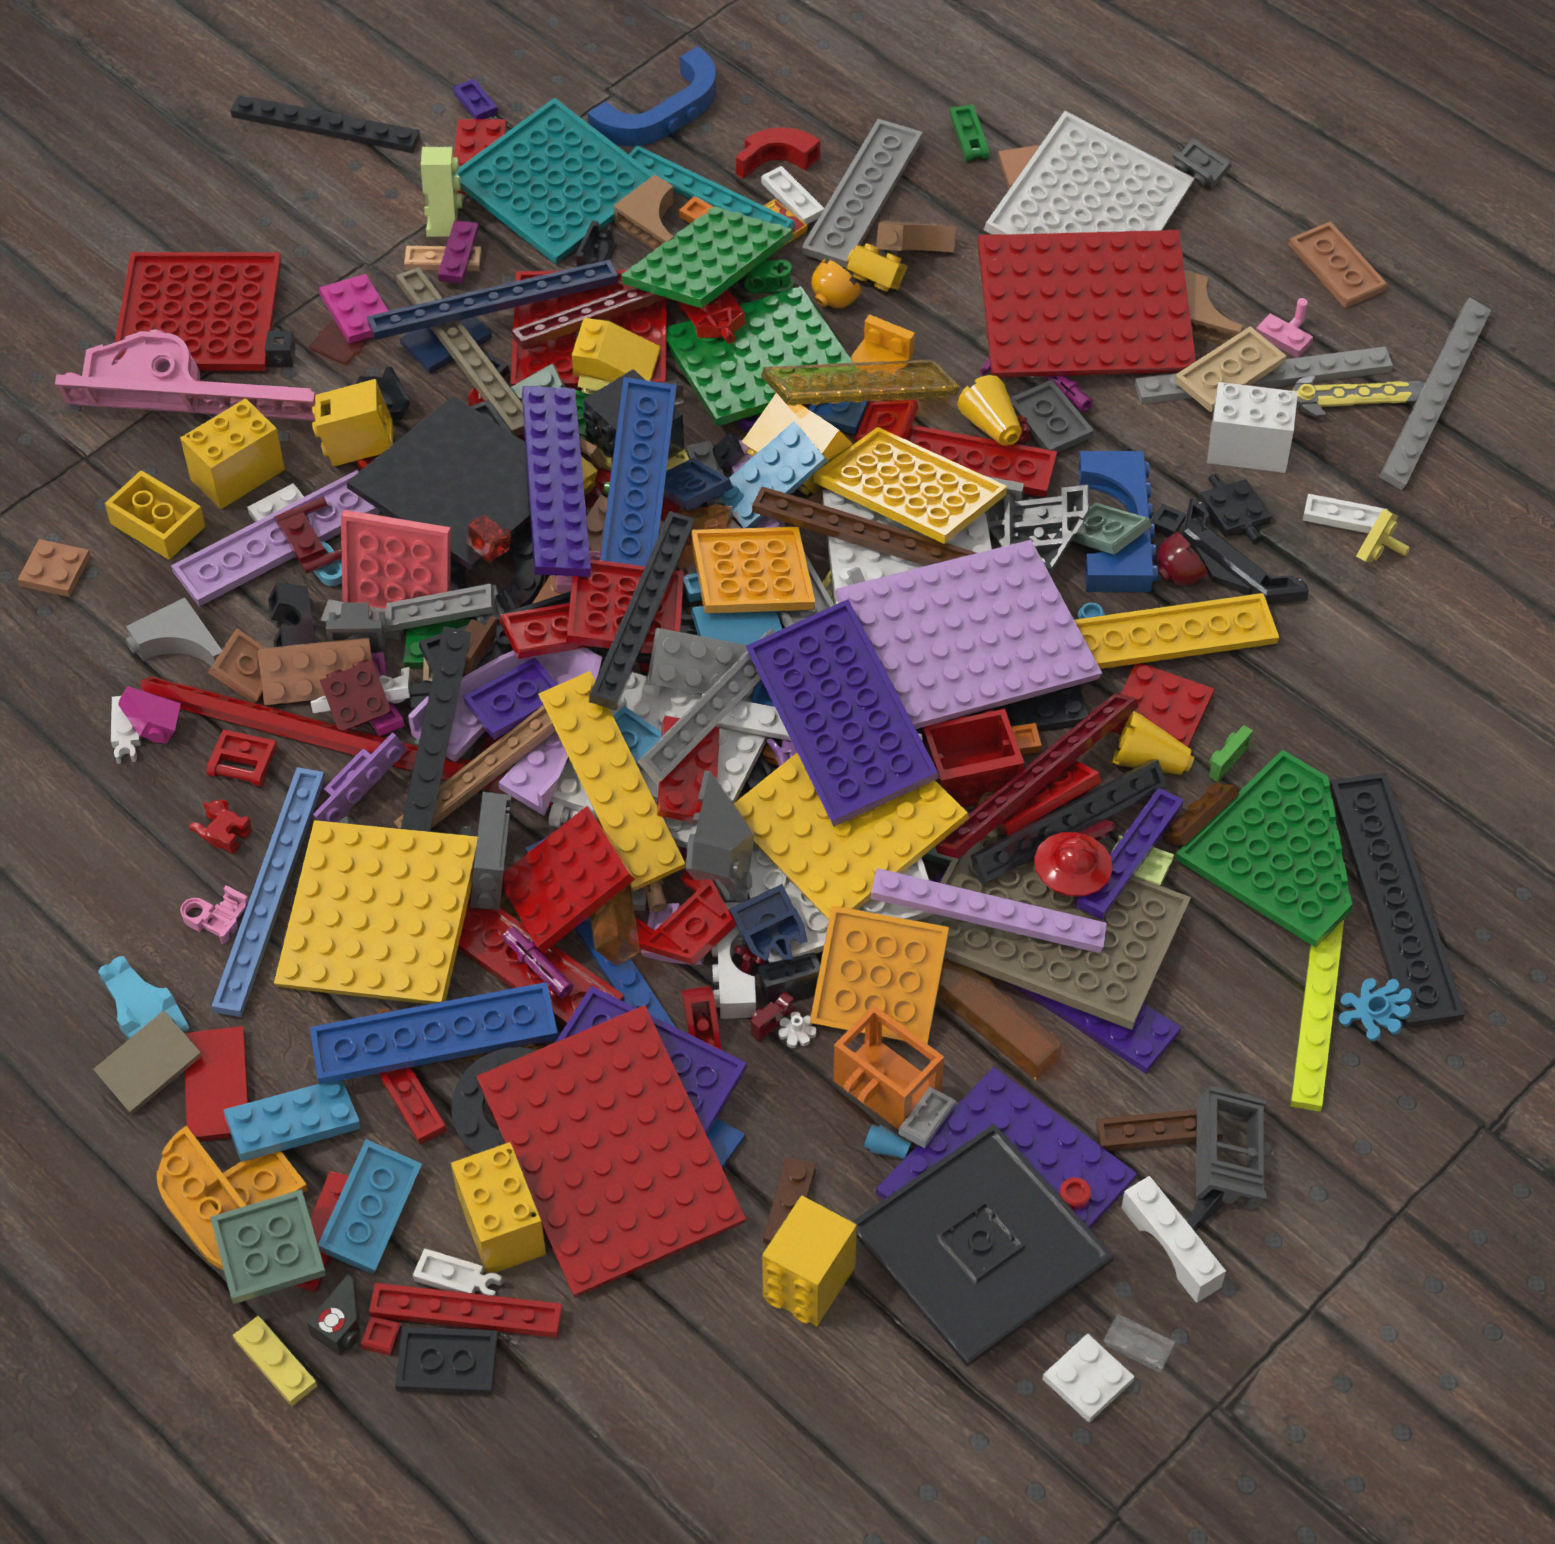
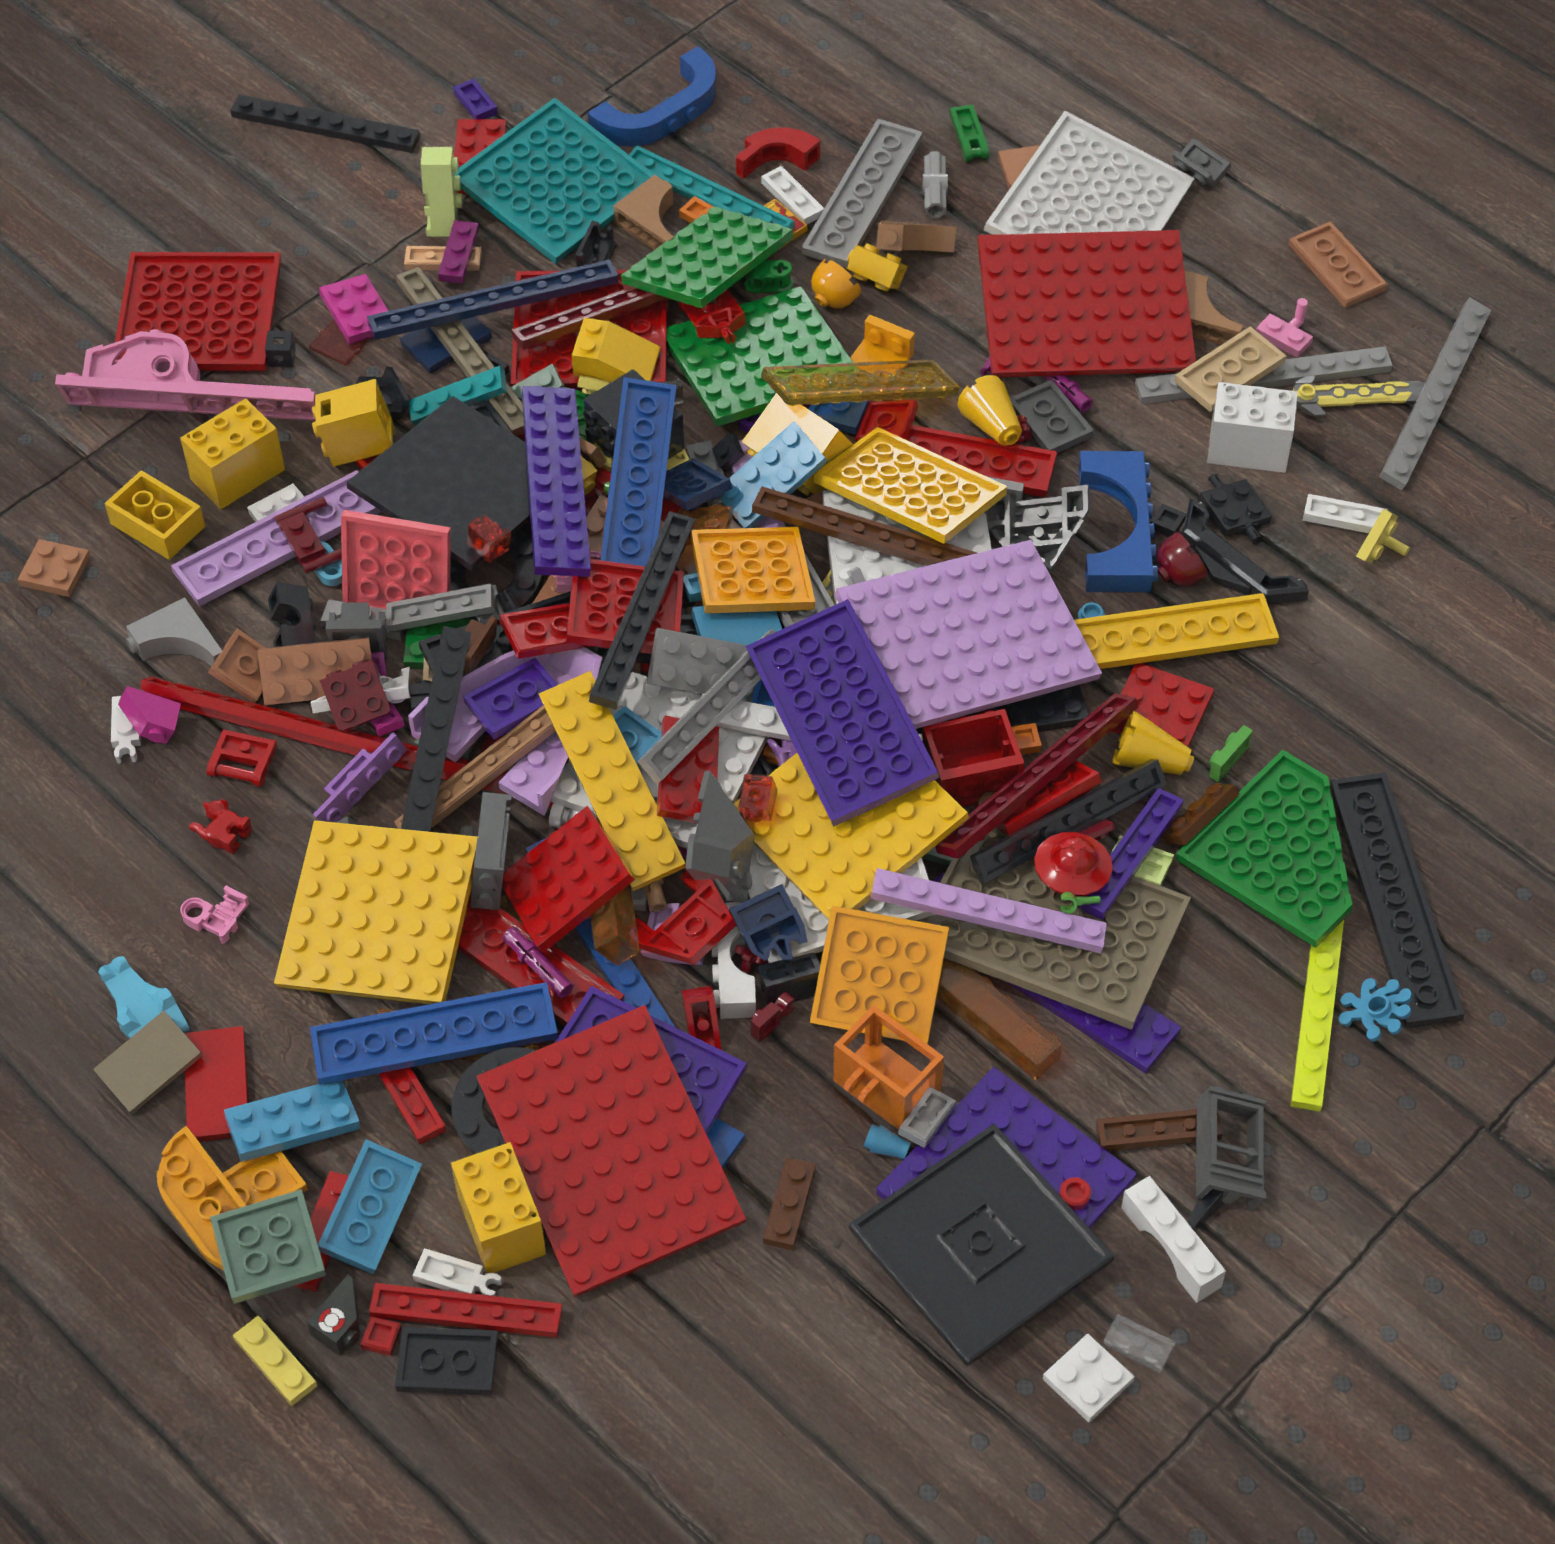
medium blue plate [211,767,325,1017] -> none
yellow container [762,1195,857,1326] -> none
white plant [778,1012,816,1048] -> none
sand green tile [1072,503,1152,555] -> none
none -> teal plate [409,366,507,426]
none -> clear red brick [738,774,778,822]
none -> light grey piece [922,151,948,219]
none -> bright green hand [1060,891,1101,914]

